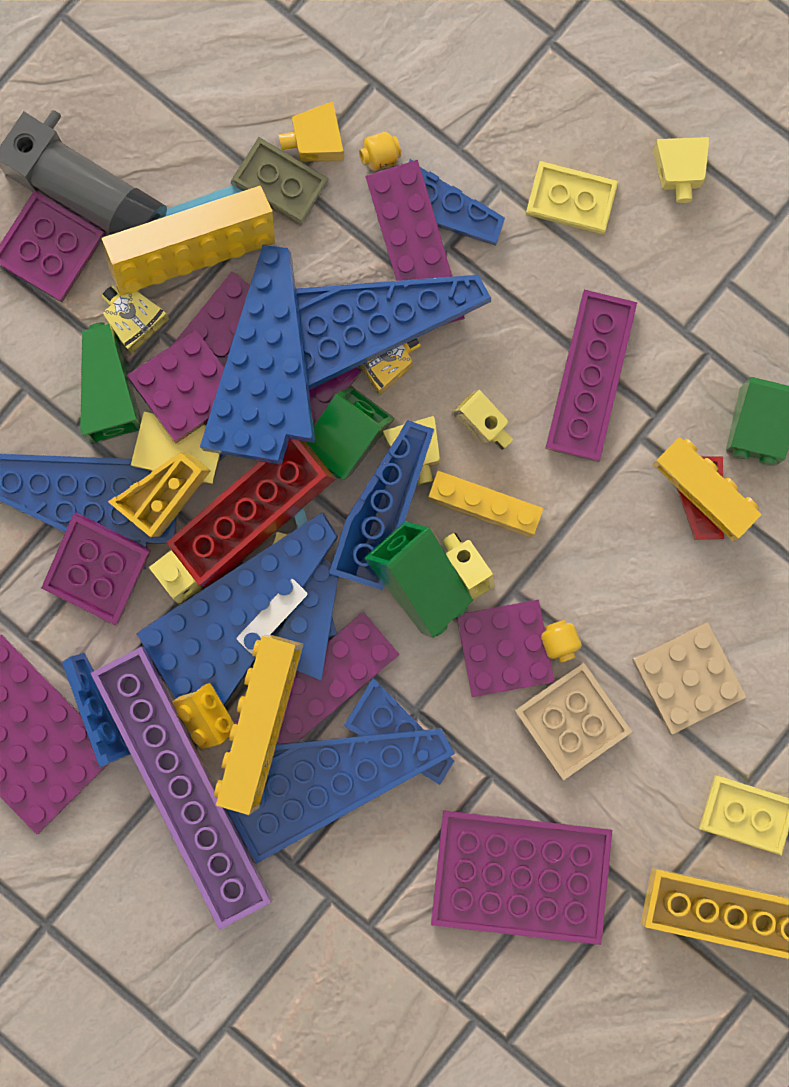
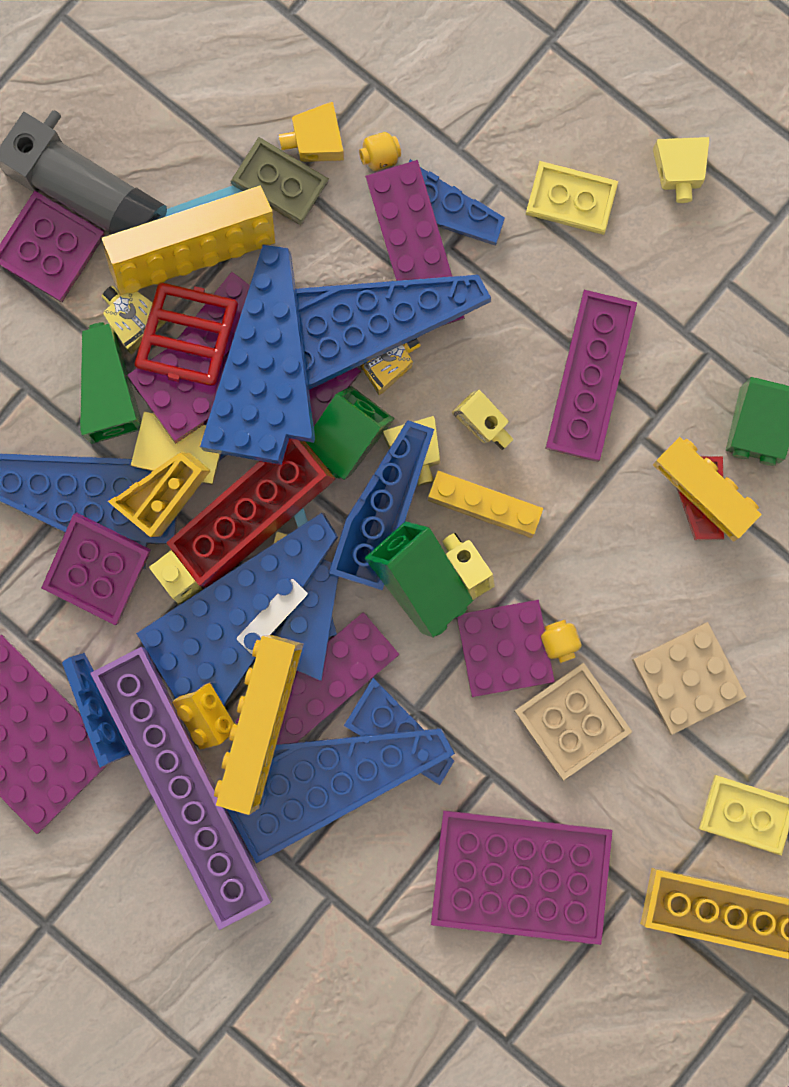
none -> red bar [135,283,238,386]

